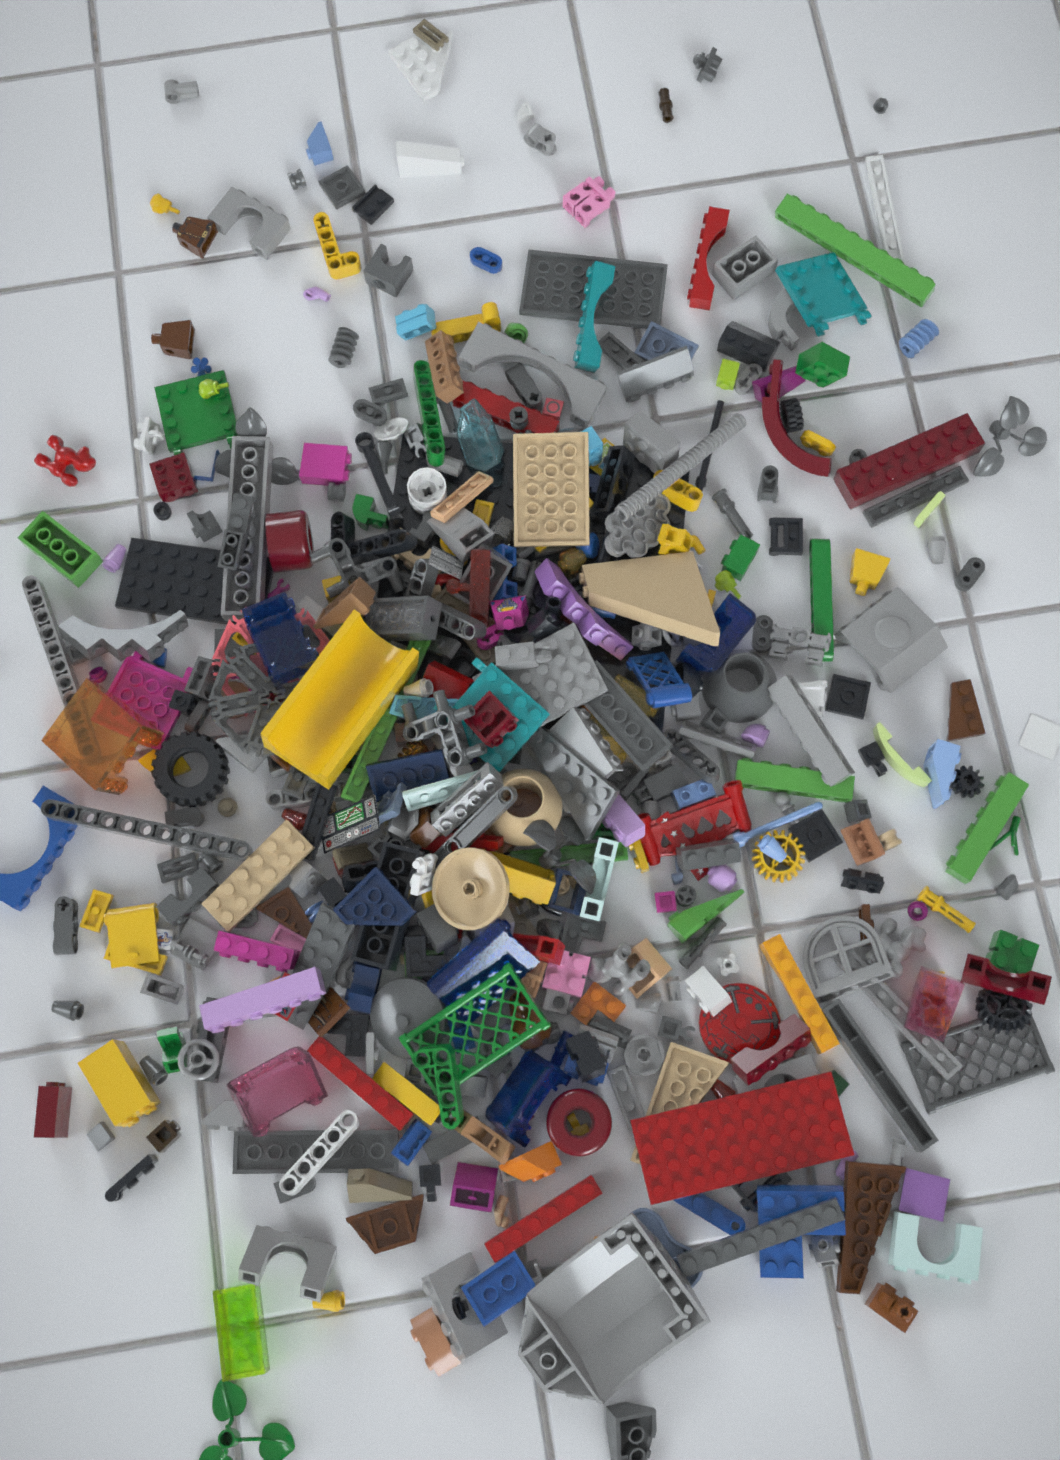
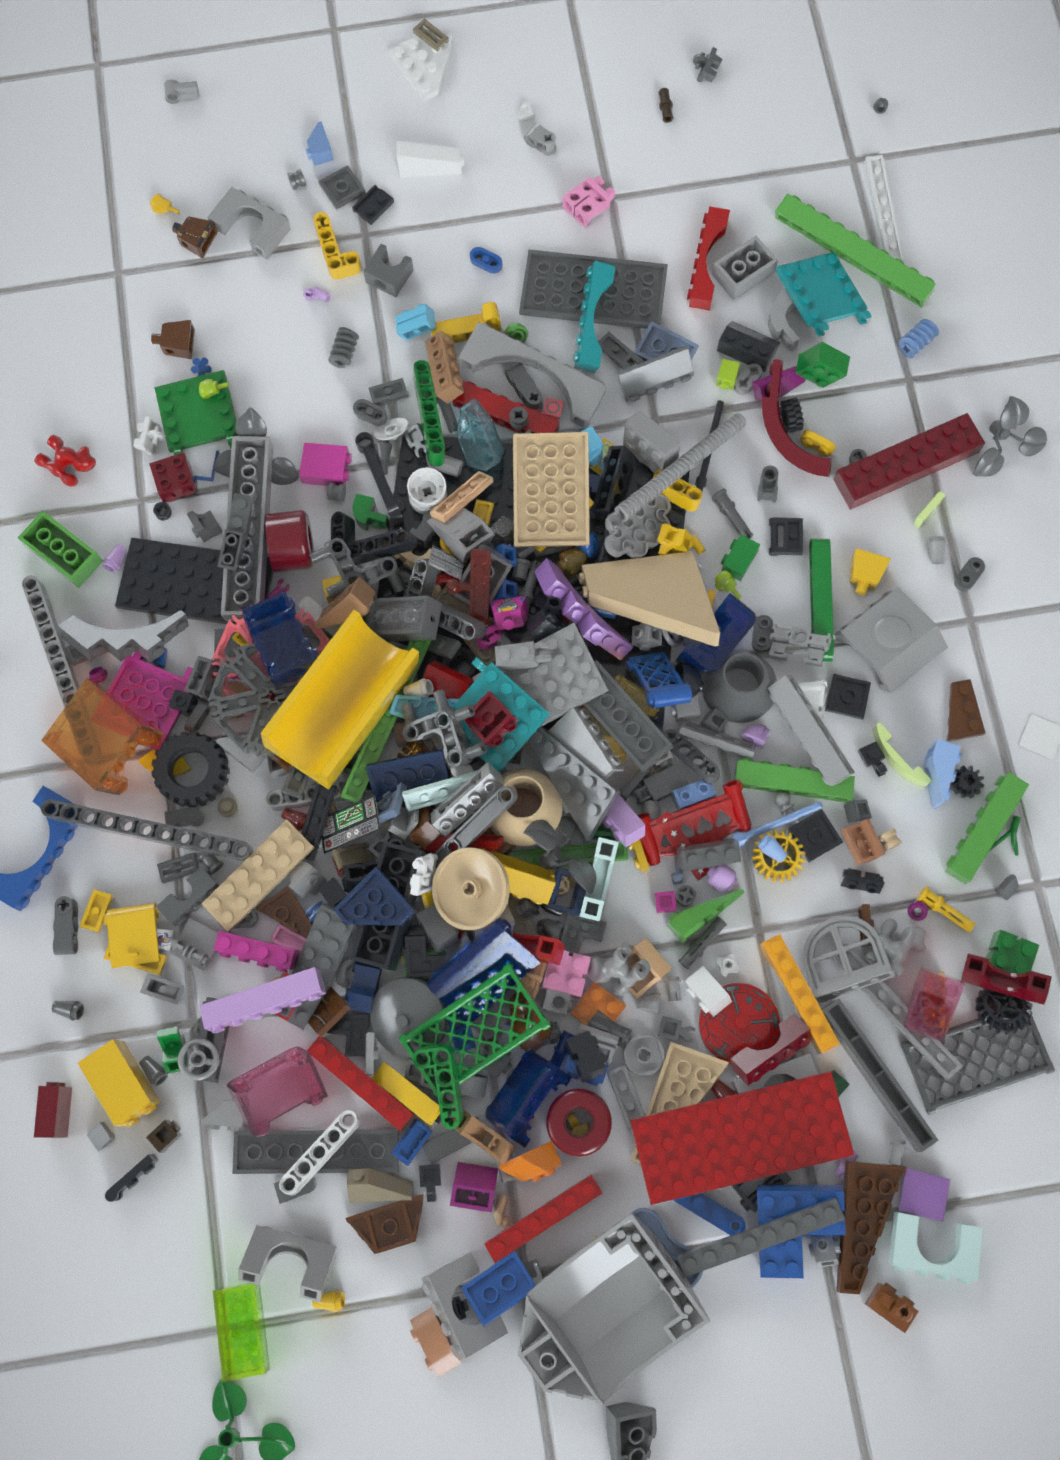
dark grey plate [607,762,637,791] -> none
dark grey tile [862,466,969,528] -> none

